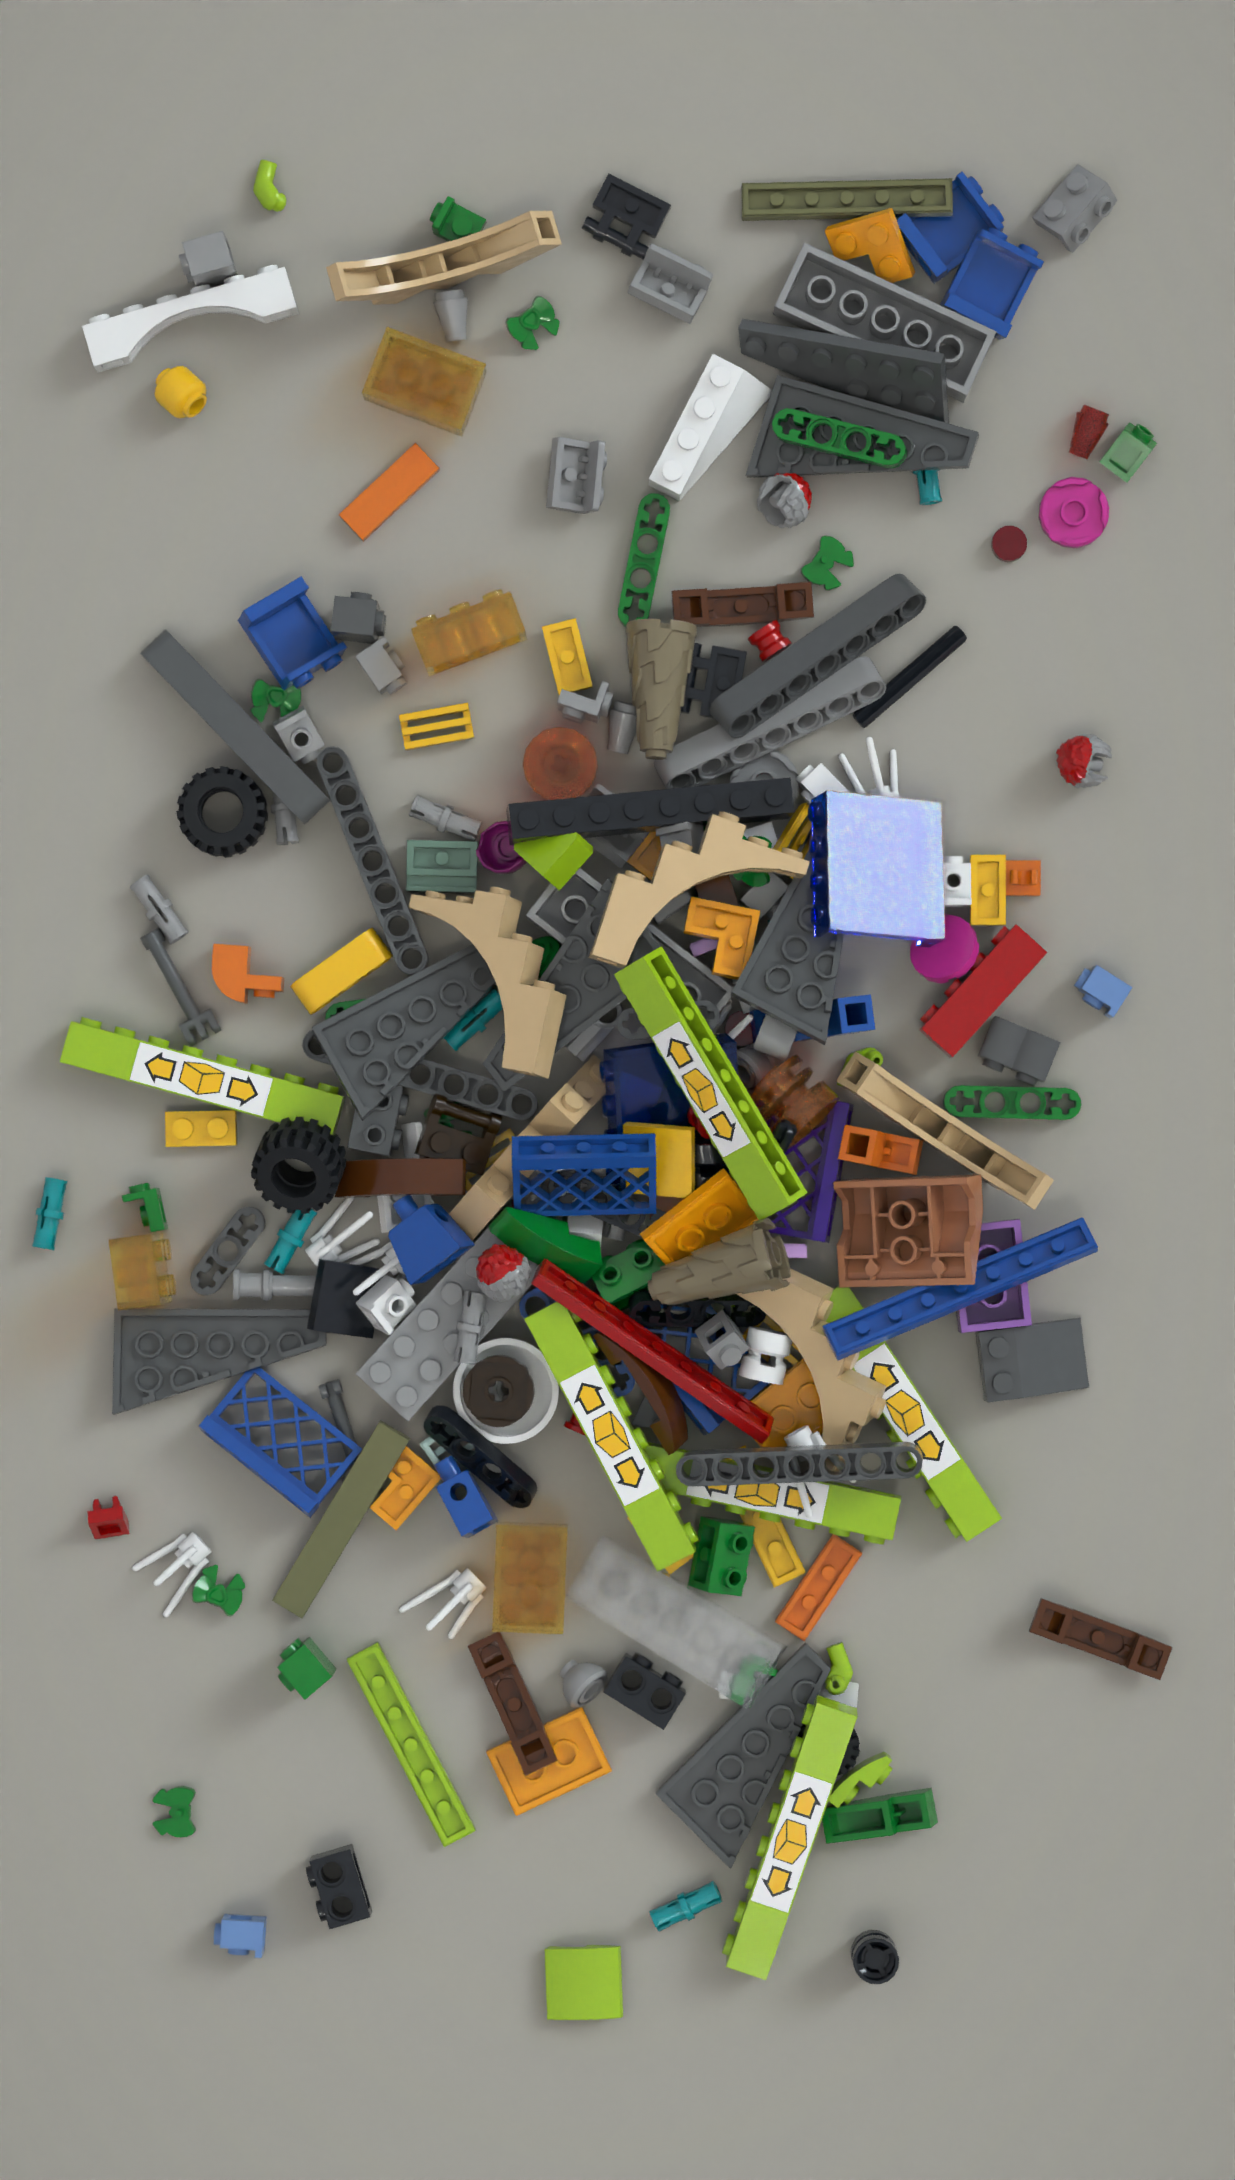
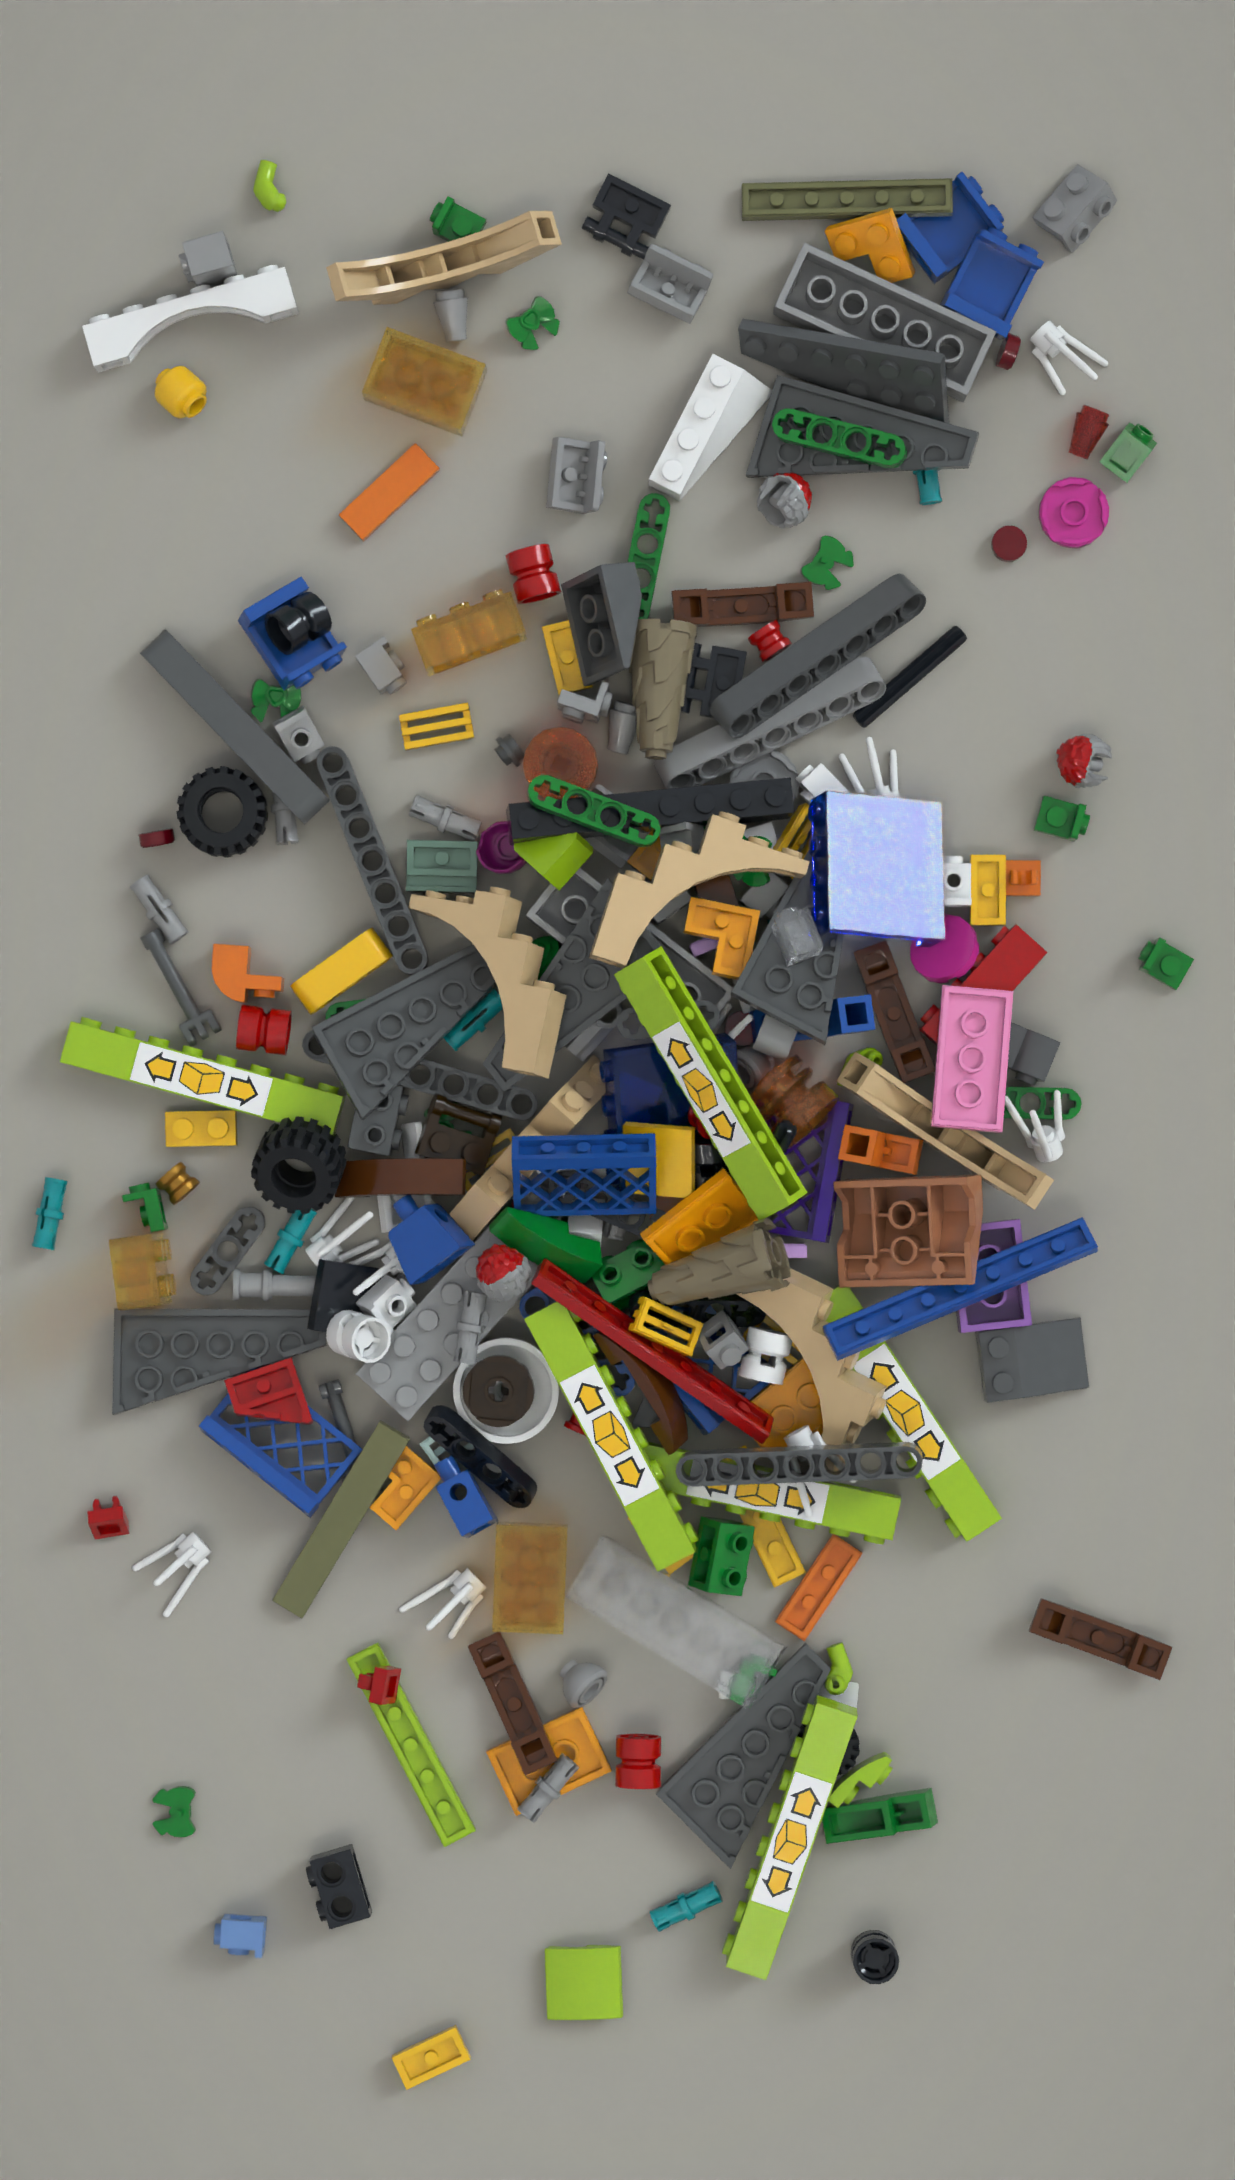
green piece [192,1565,245,1617] -> none
green brick [277,1637,336,1700] -> none
dark grey brick [331,592,386,644] -> none
black brick [603,1652,686,1730] -> none
medium blue brick [1074,965,1132,1019] -> none
none -> dark red tile [138,828,175,848]
none -> pearl gold wheel [155,1162,200,1205]
none -> red wing [224,1357,313,1425]
none -> red wheel [236,1005,292,1056]
none -> black wheel [264,592,332,655]
none -> white wheel [326,1310,391,1363]
none -> red tile [357,1666,401,1705]
none -> yellow plate [391,2025,471,2090]
none -> dark grey plate [494,734,526,767]
none -> red wheel [505,544,561,604]
none -> light grey pin [517,1753,579,1823]
none -> green beam [527,775,661,847]
none -> dark grey slope [561,562,642,686]
none -> red wheel [615,1734,661,1789]
none -> yellow tile [628,1297,704,1357]
none -> clear brick [772,906,824,966]
none -> reddish brown slope [853,940,935,1083]
none -> bright pink tile [931,985,1013,1133]
none -> dark red tile [996,333,1021,370]
none -> white plant [1005,1090,1065,1163]
none -> white plant [1030,320,1108,395]
none -> green bracket [1034,796,1090,842]
none -> green bracket [1138,937,1194,990]

